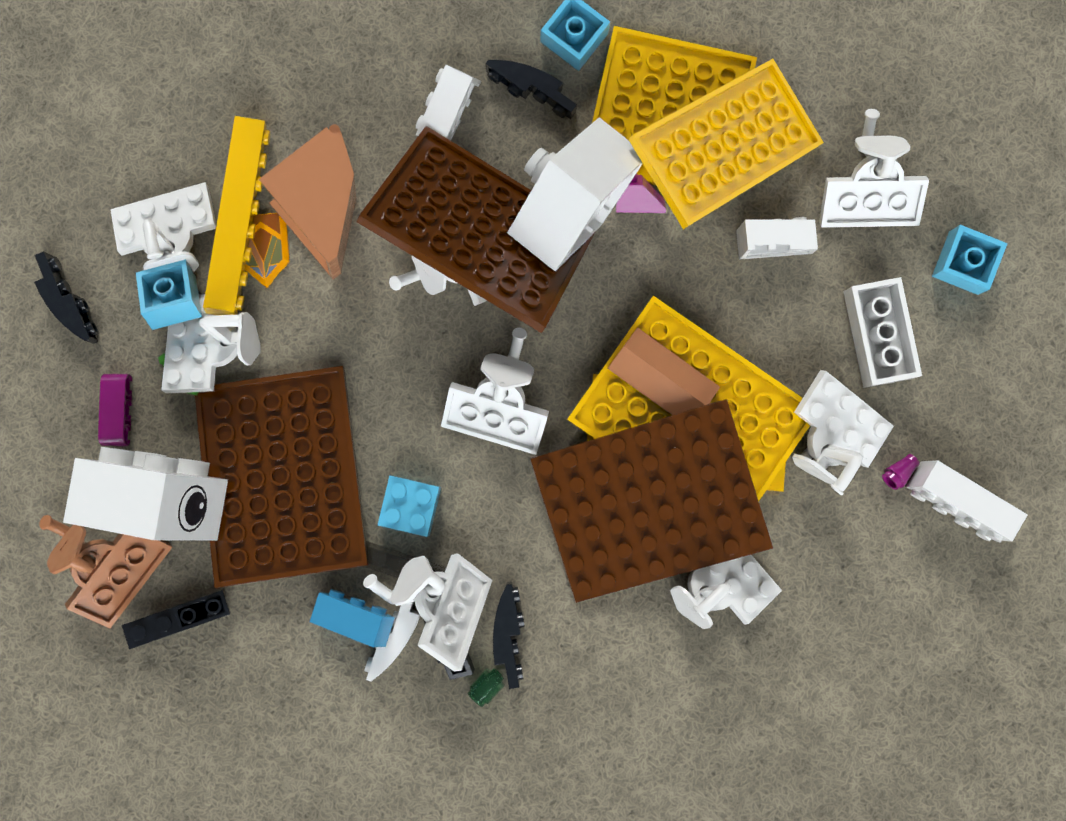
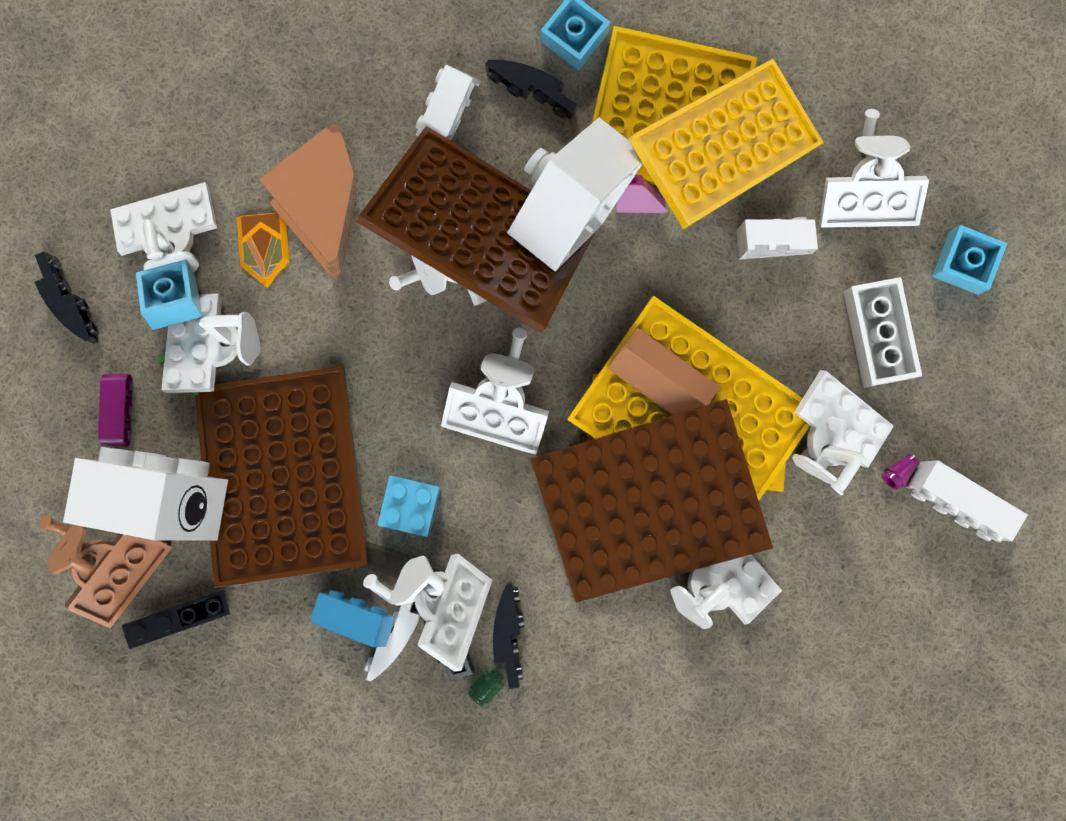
yellow brick [203,116,270,315] -> none

